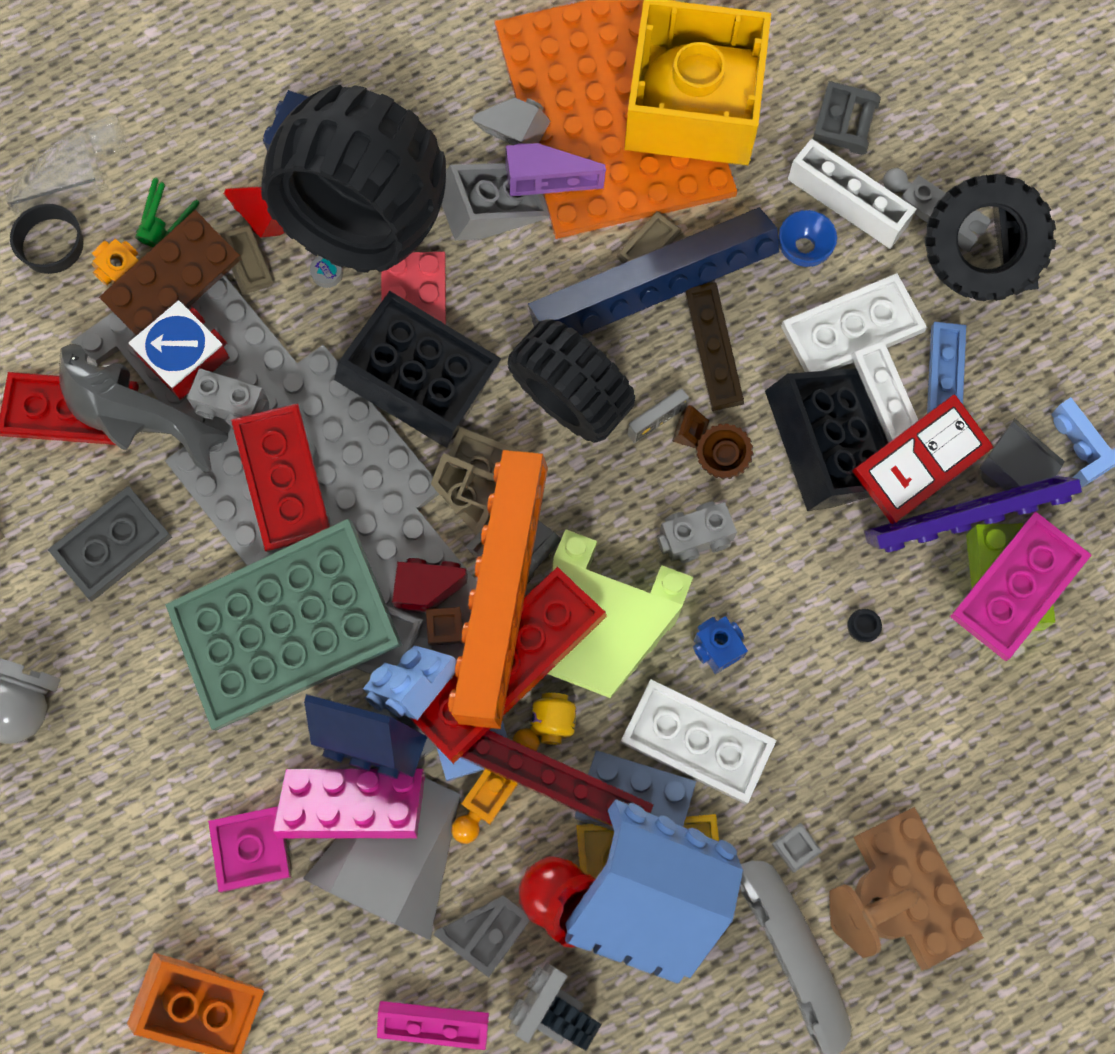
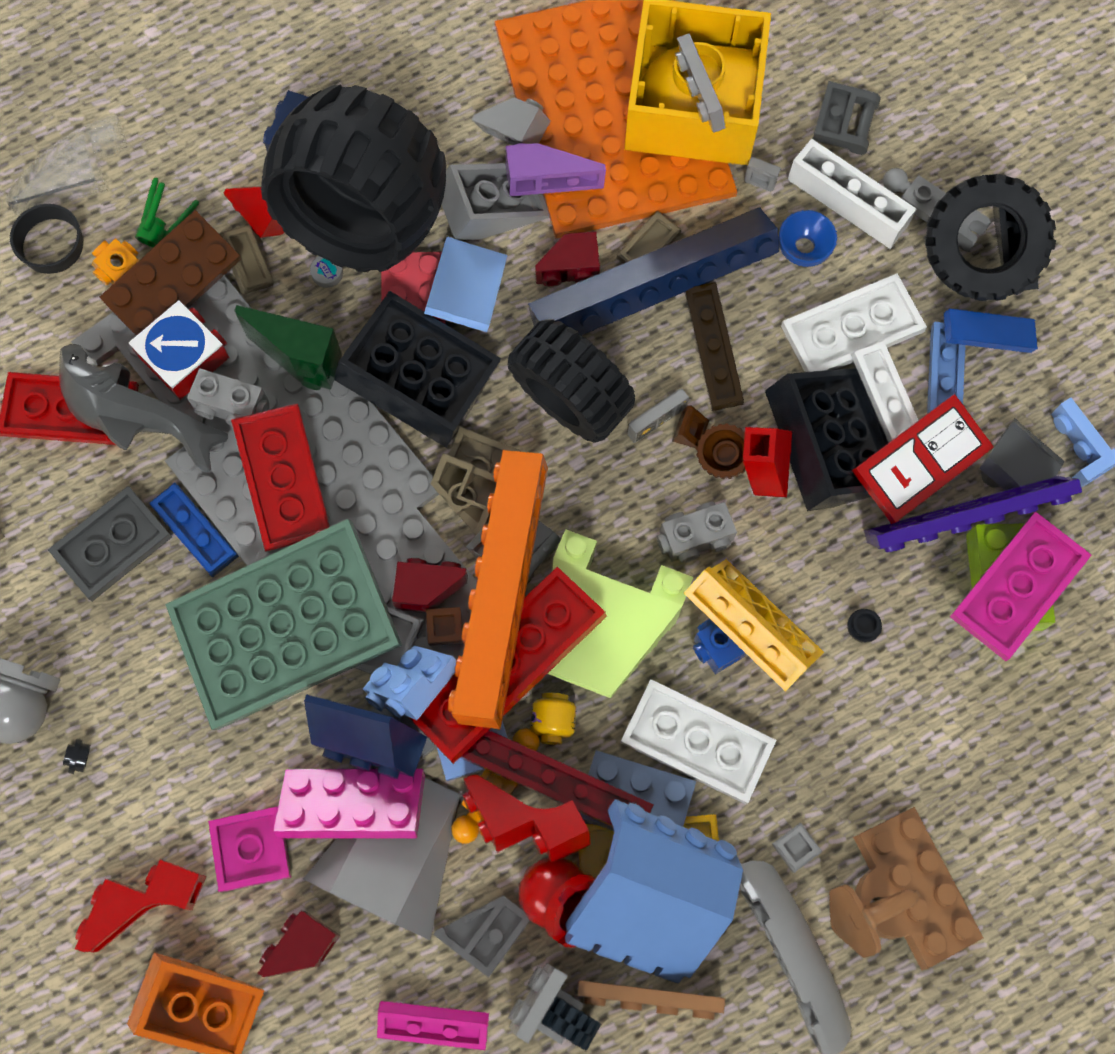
none -> black plate [63,739,90,774]
none -> red arch [75,860,207,953]
none -> blue tile [149,482,239,578]
none -> dark green slope [234,305,342,390]
none -> dark red slope [258,910,341,977]
none -> light blue tile [424,237,508,332]
none -> red arch [462,775,591,862]
none -> dark red slope [535,232,600,287]
none -> medium nougat plate [577,980,725,1020]
none -> light grey plate [675,33,726,133]
none -> yellow fence [684,559,824,691]
none -> red slope [743,427,792,498]
none -> light grey tile [744,157,781,192]
none -> blue tile [944,308,1038,353]

